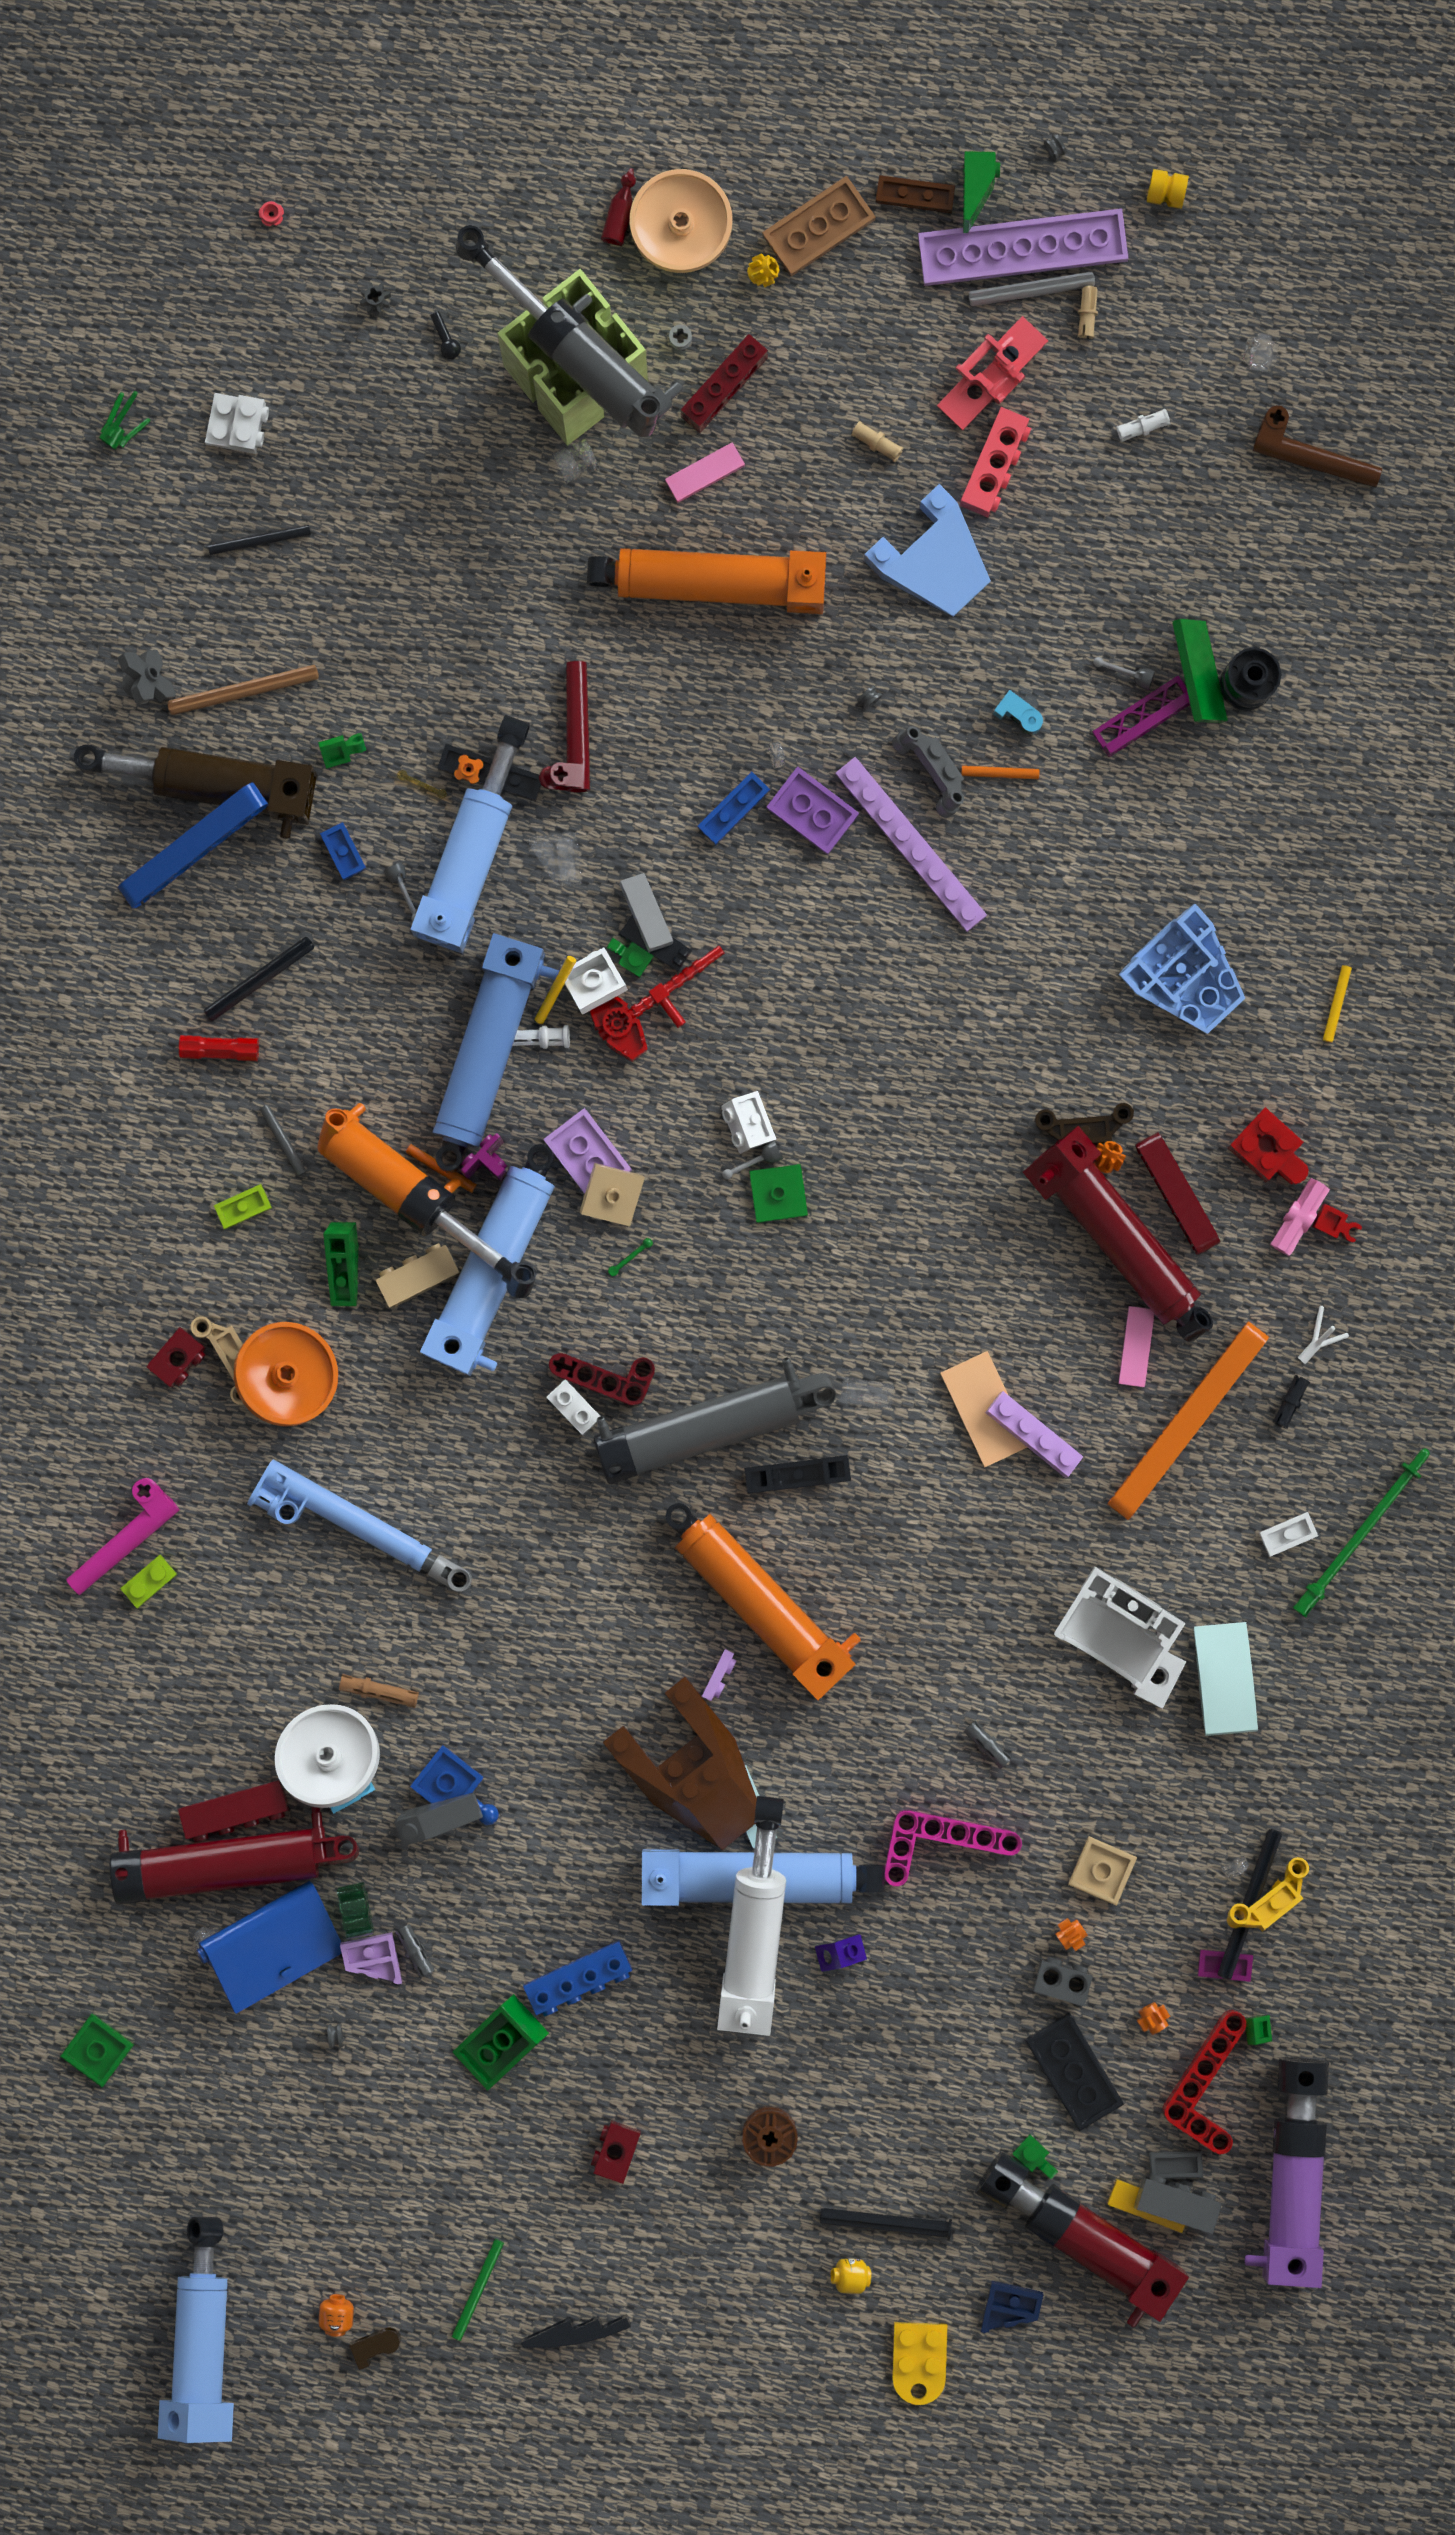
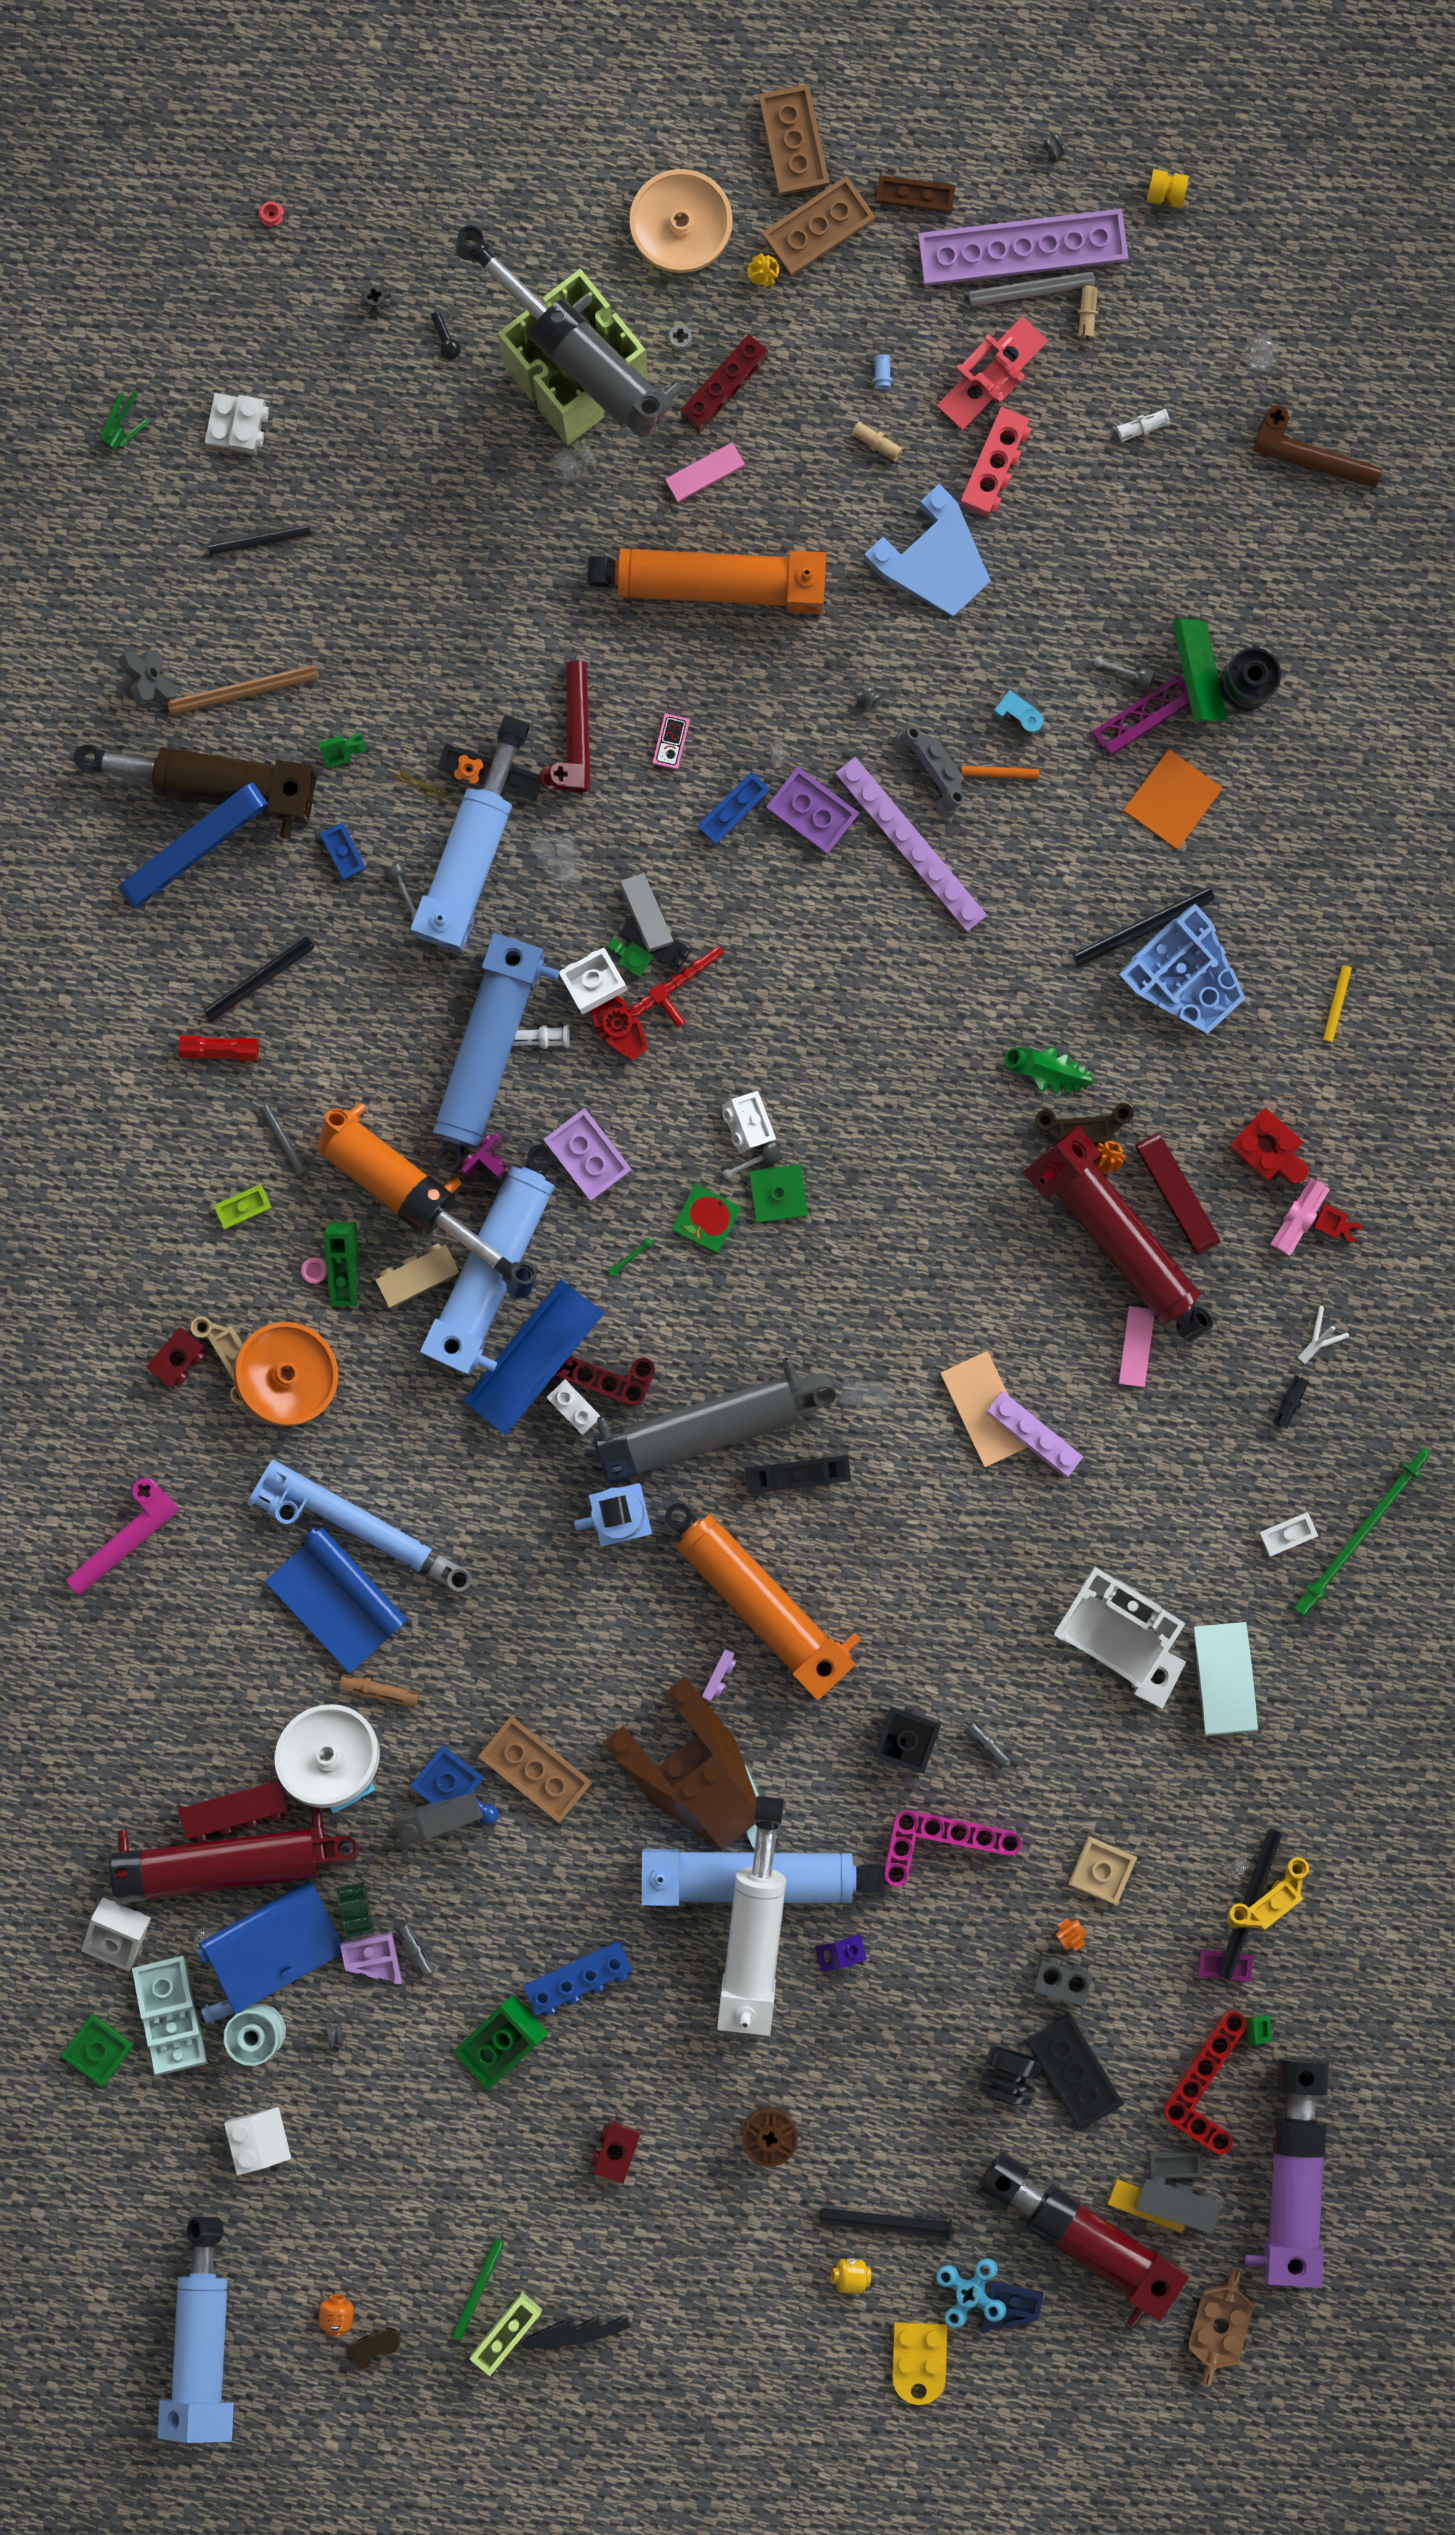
lime plate [120,1554,178,1608] -> none
orange bar [406,1144,477,1193] -> none
yellow bar [534,956,577,1024] -> none
tan plate [580,1163,645,1226] -> none
dark red wheel [601,168,636,246] -> none
green slope [963,151,1000,233] -> none
green plate [1012,2134,1058,2179] -> none
orange beam [1107,1321,1269,1520] -> none
orange gear [1137,2002,1171,2035] -> none
none -> white slope [81,1897,151,1972]
none -> light aqua slope [132,1956,208,2076]
none -> light blue pin [201,1999,235,2025]
none -> light aqua wheel [224,2003,286,2066]
none -> white slope [224,2107,291,2175]
none -> blue door [265,1527,408,1674]
none -> bright pink tile [301,1258,327,1284]
none -> blue ladder [463,1279,605,1436]
none -> yellowish green brick [470,2292,542,2376]
none -> medium nougat plate [478,1716,592,1823]
none -> light blue piece [574,1483,653,1547]
none -> tile [653,713,690,770]
none -> tile [672,1183,742,1254]
none -> medium nougat plate [758,84,829,196]
none -> light blue pin [872,355,893,390]
none -> black slope [874,1706,941,1774]
none -> medium azure gear [936,2258,1006,2329]
none -> black wheel [978,2046,1043,2106]
none -> green plant [1004,1047,1094,1094]
none -> black axle [1073,887,1215,966]
none -> orange piece [1123,749,1223,850]
none -> medium nougat plate [1188,2268,1255,2385]

